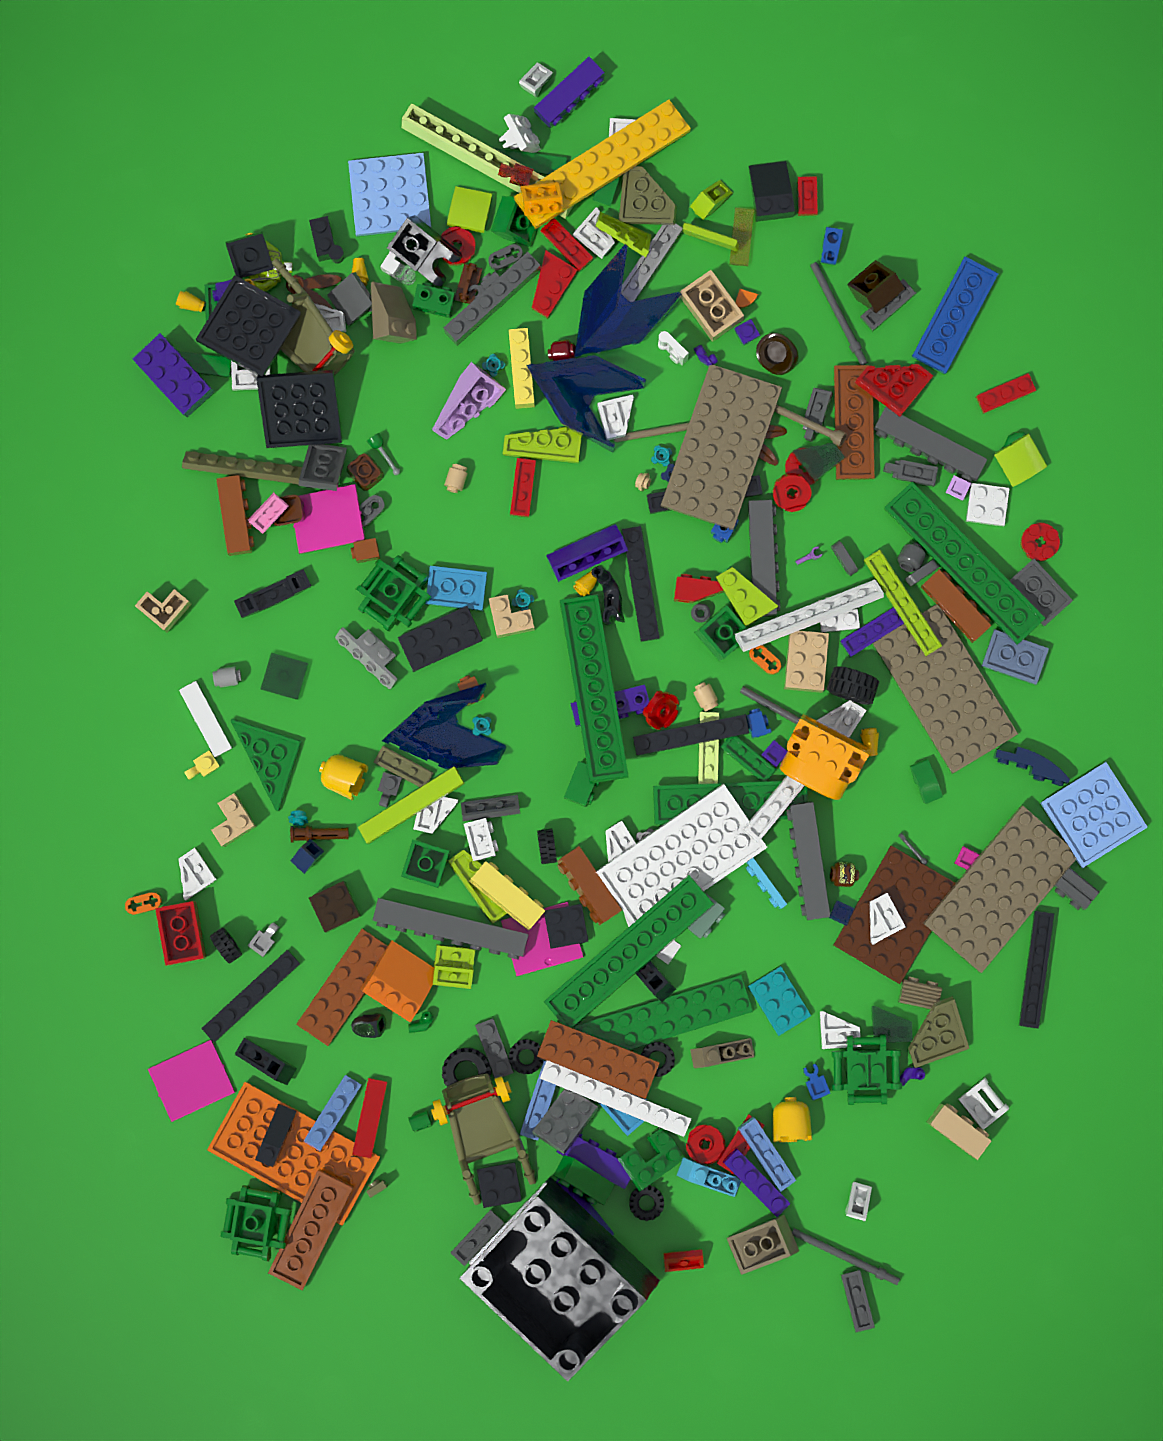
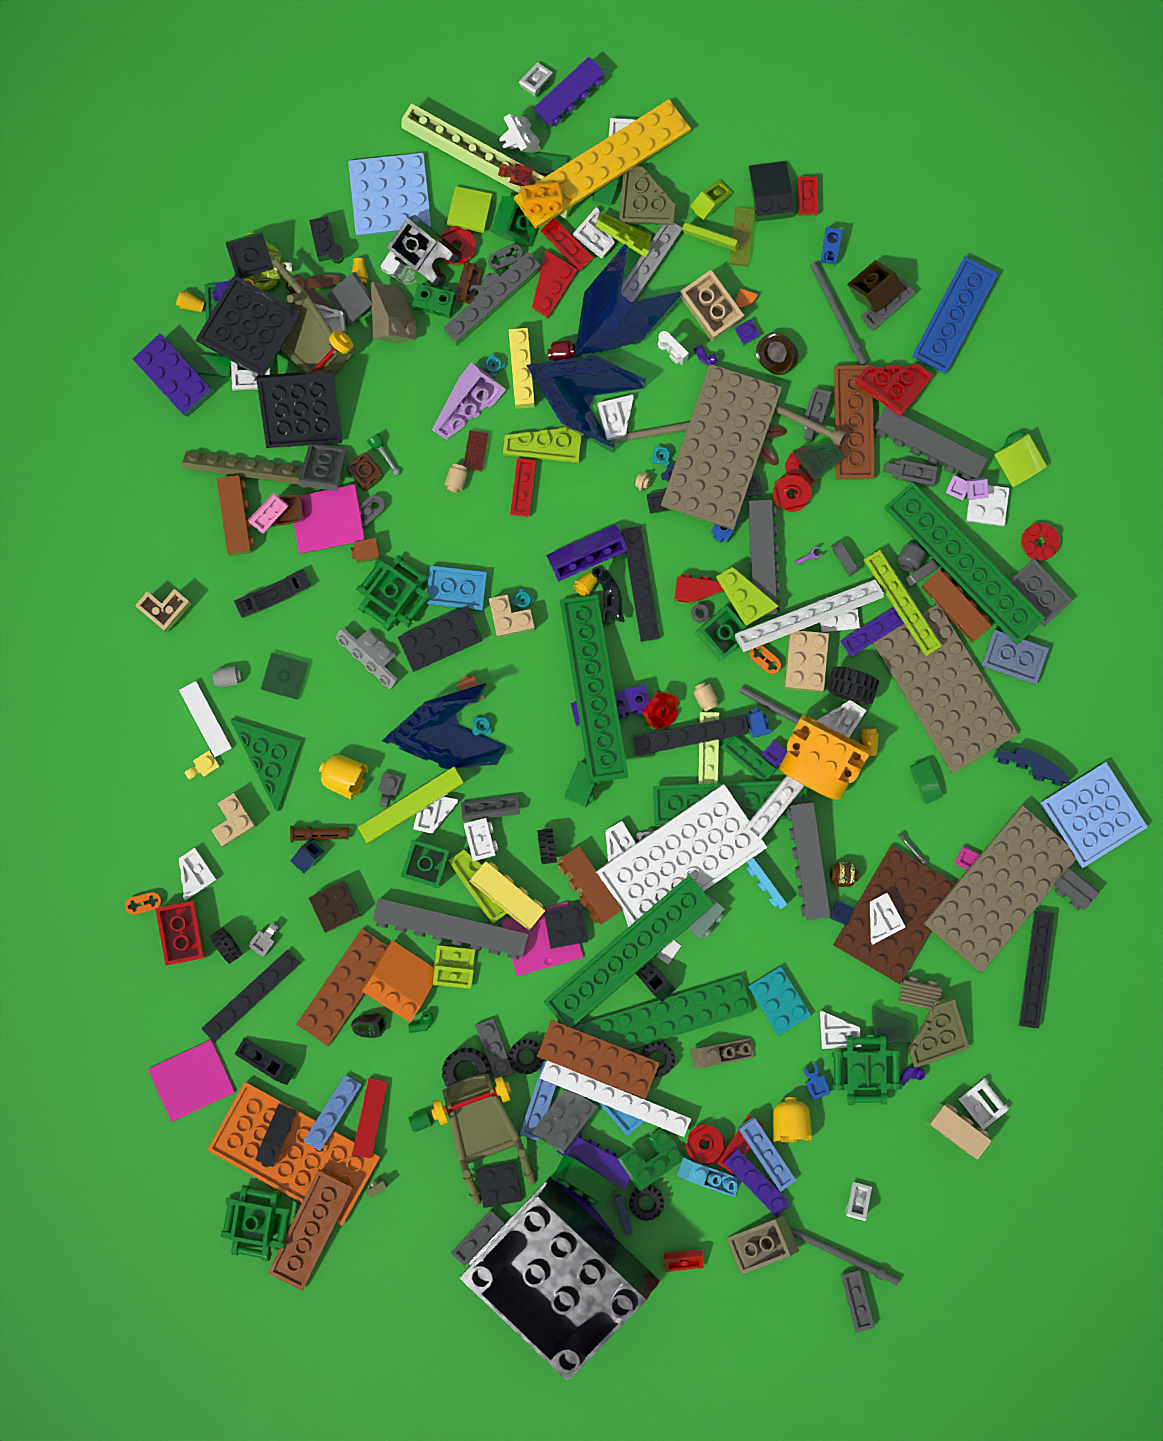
teal plate [288,811,308,826] -> none
olive tile [374,746,433,788] -> none
red plate [976,373,1036,414] -> none
none -> clear red plate [463,430,488,472]
none -> dark blue tile [614,1194,633,1235]
none -> lavender plate [967,478,988,500]

